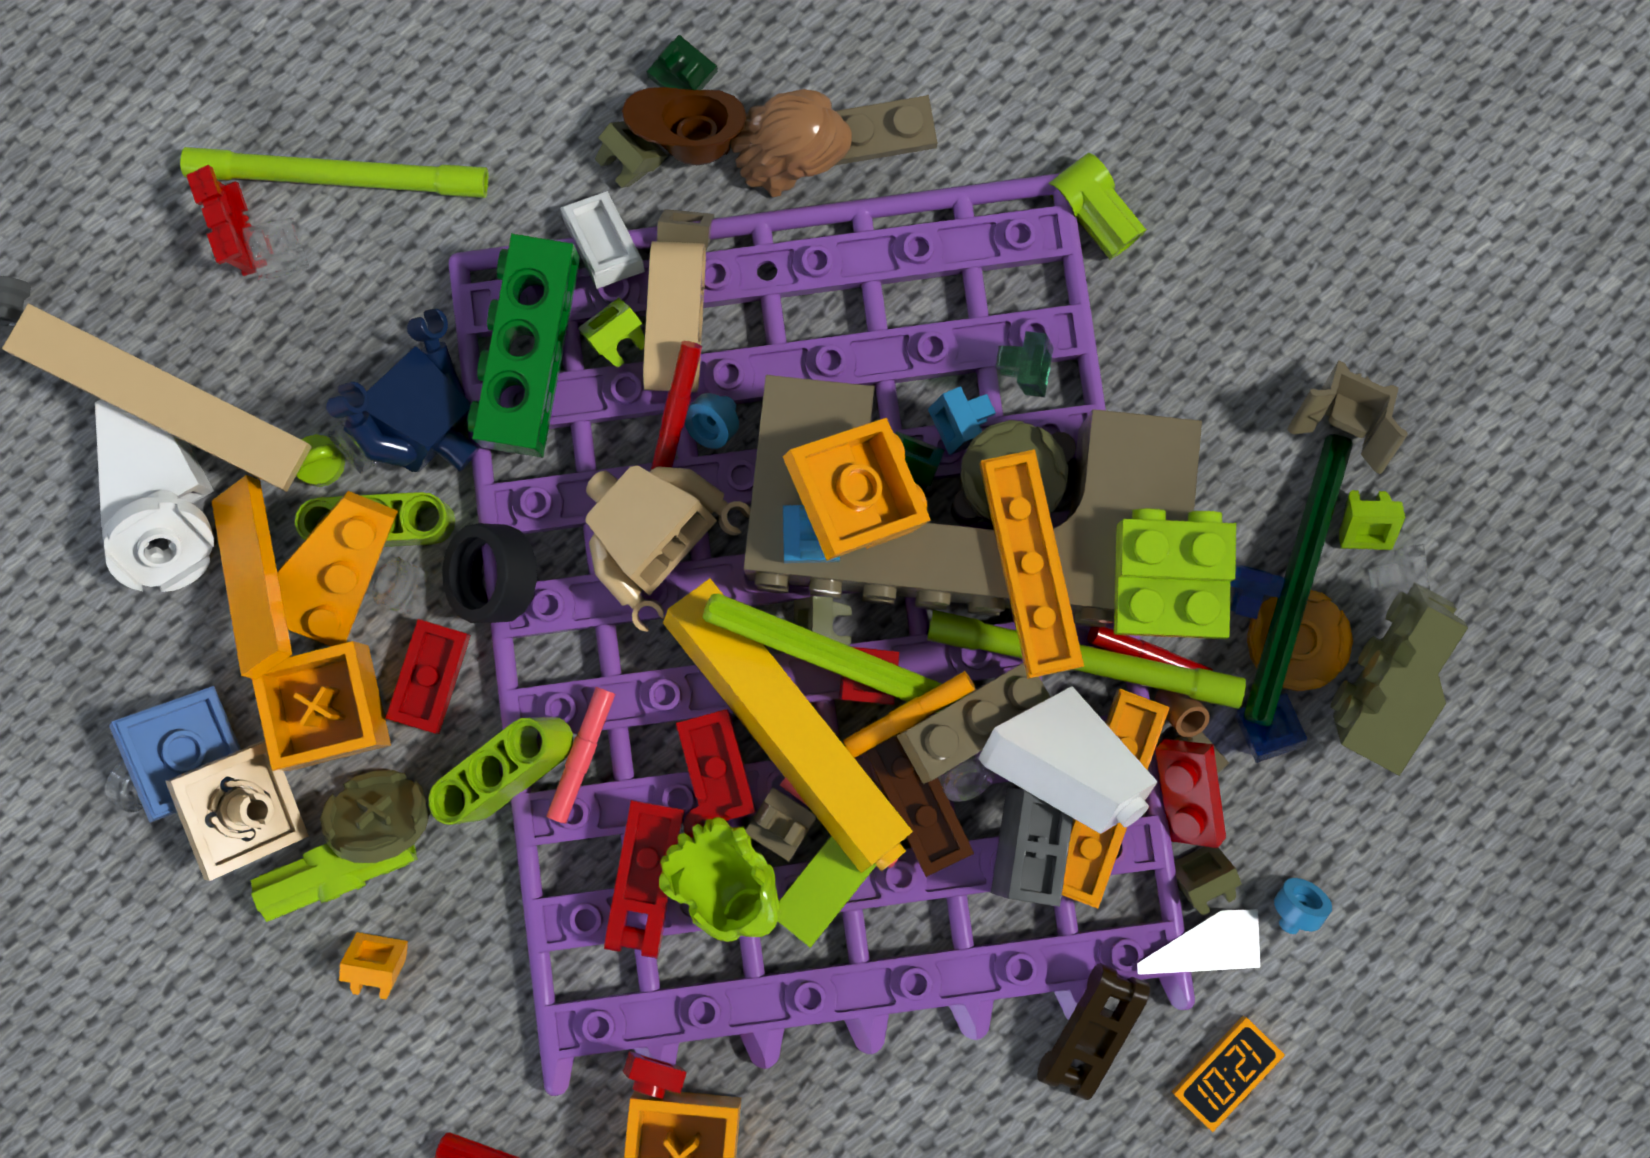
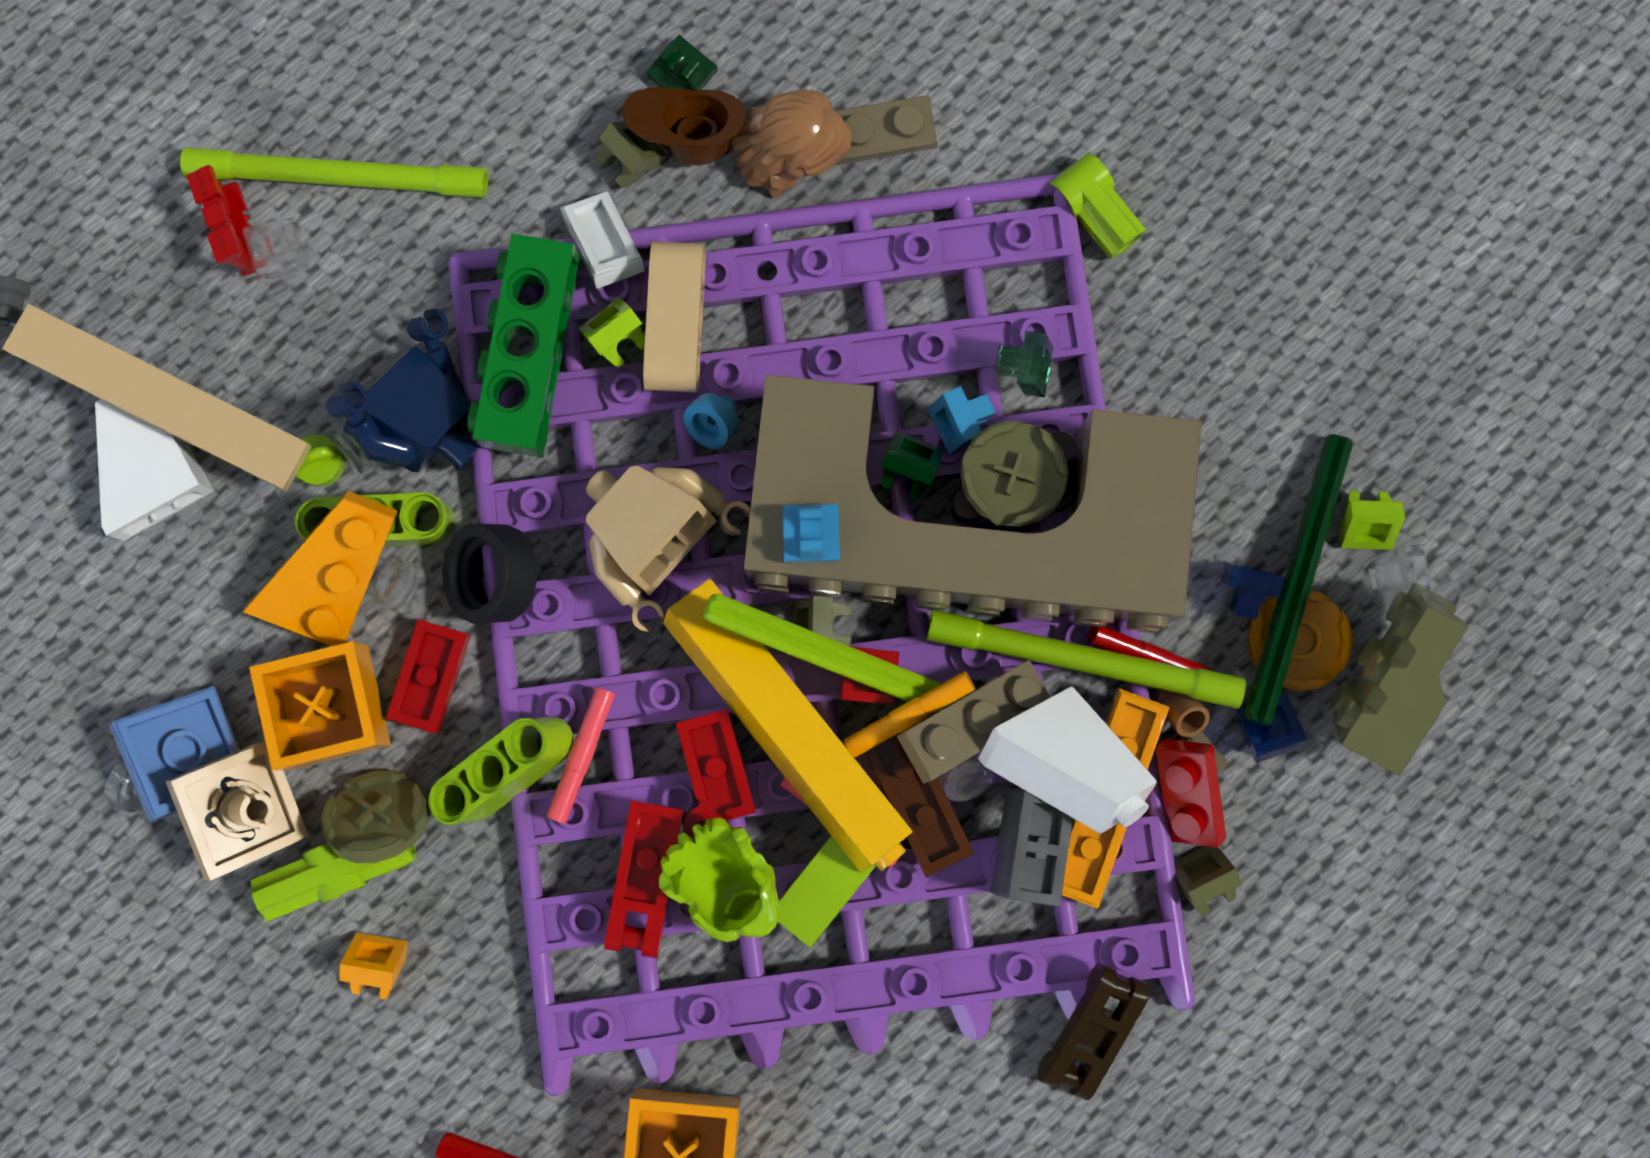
white plate [102,490,214,592] -> none
light orange tile [211,475,293,680] -> none
red plate [623,1051,687,1099] -> none
red piece [650,341,702,471] -> none
dark tan tile [657,209,715,252] -> none
dark tan tile [745,787,817,861] -> none
light orange plate [782,417,931,561] -> none
light orange tile [979,449,1084,679] -> none
lime plate [1114,508,1236,639] -> none
white sticker [1137,909,1260,974] -> none
tile [1171,1015,1285,1132] -> none
dark azure tile [1274,878,1332,934] -> none
dark tan piece [1287,360,1408,474] -> none

